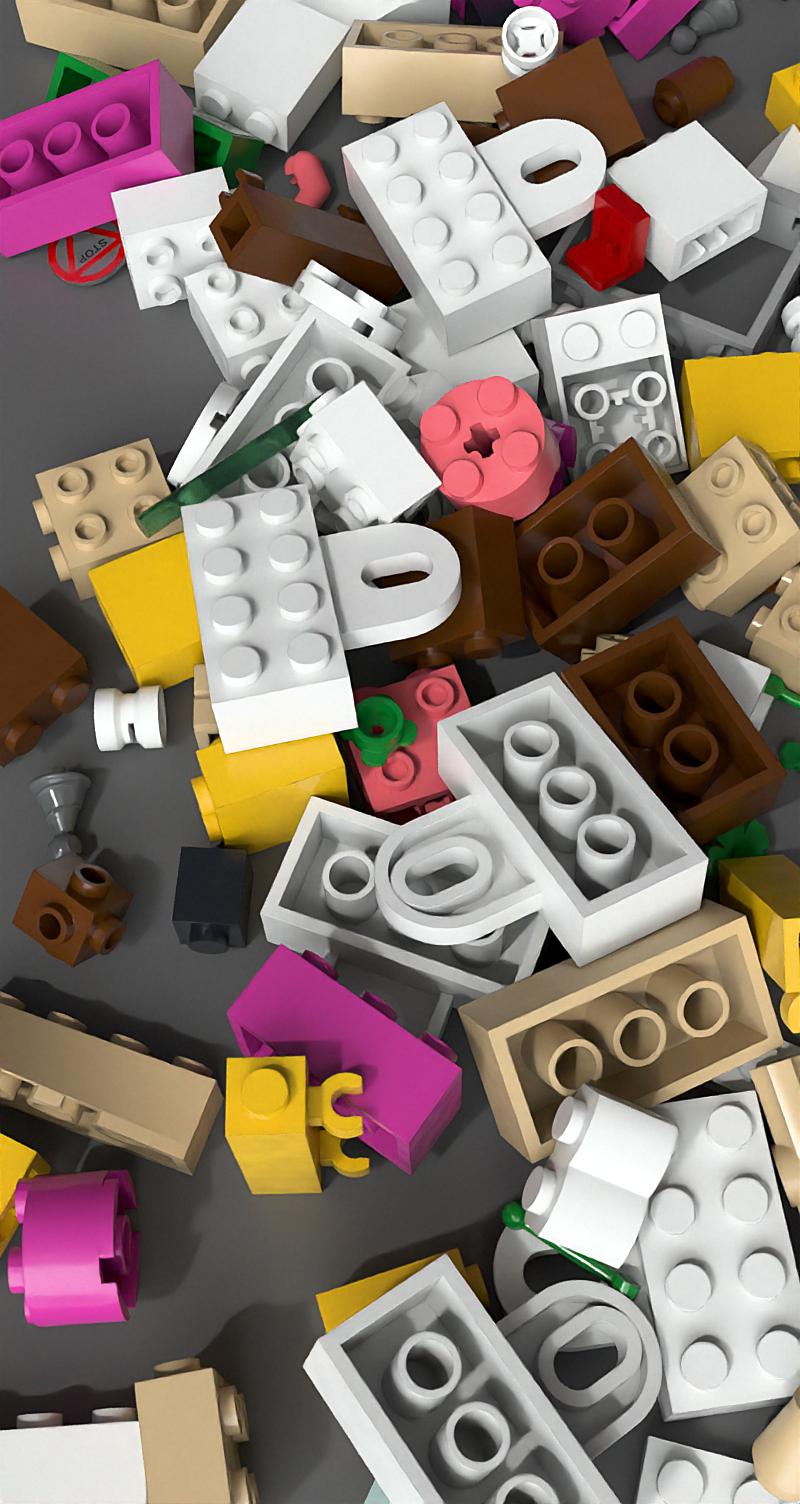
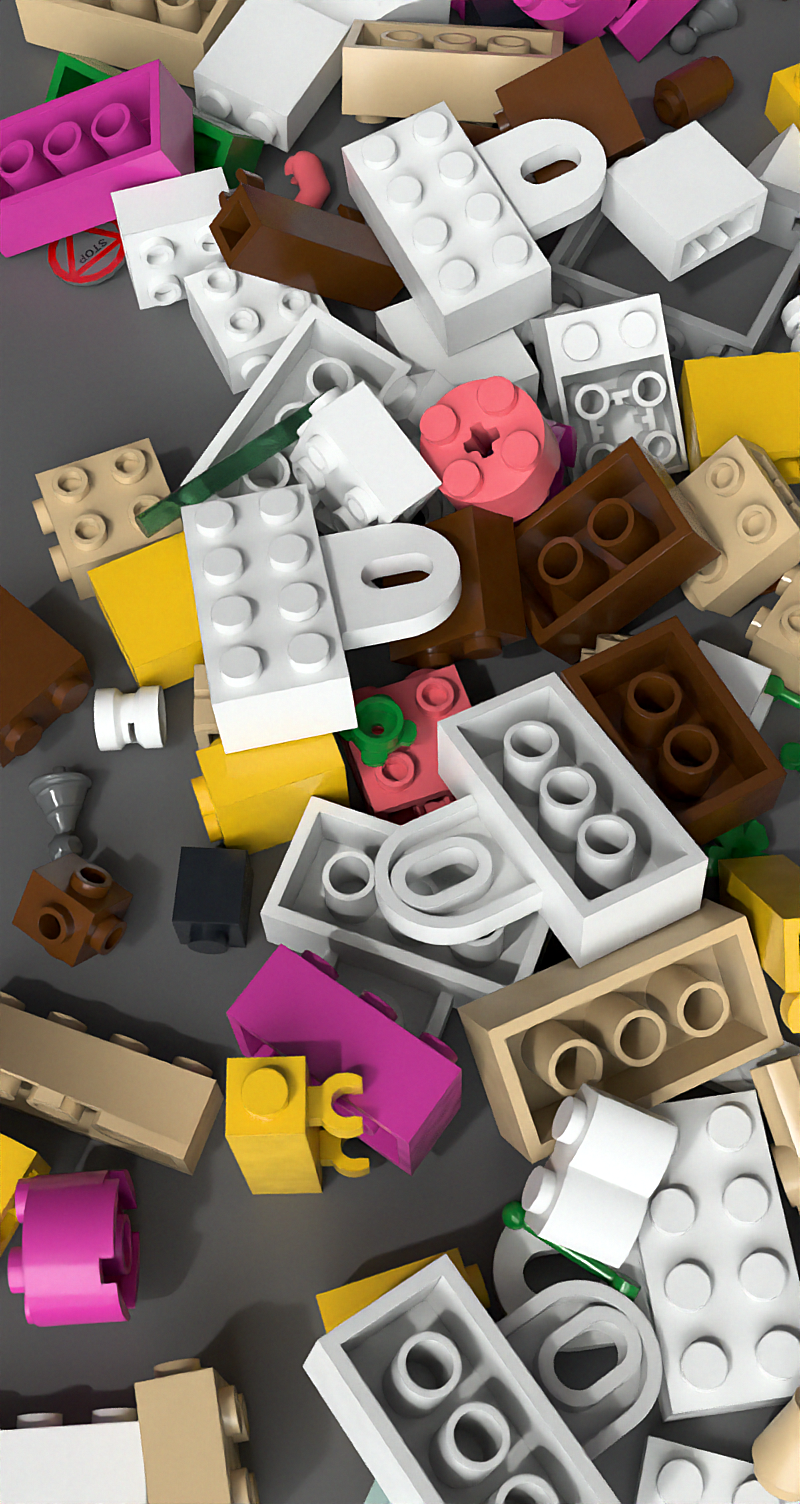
white tile [166,380,242,492] -> none
white plate [291,259,408,352] -> none
white wheel [501,6,559,80] -> none
red bracket [565,183,651,292] -> none

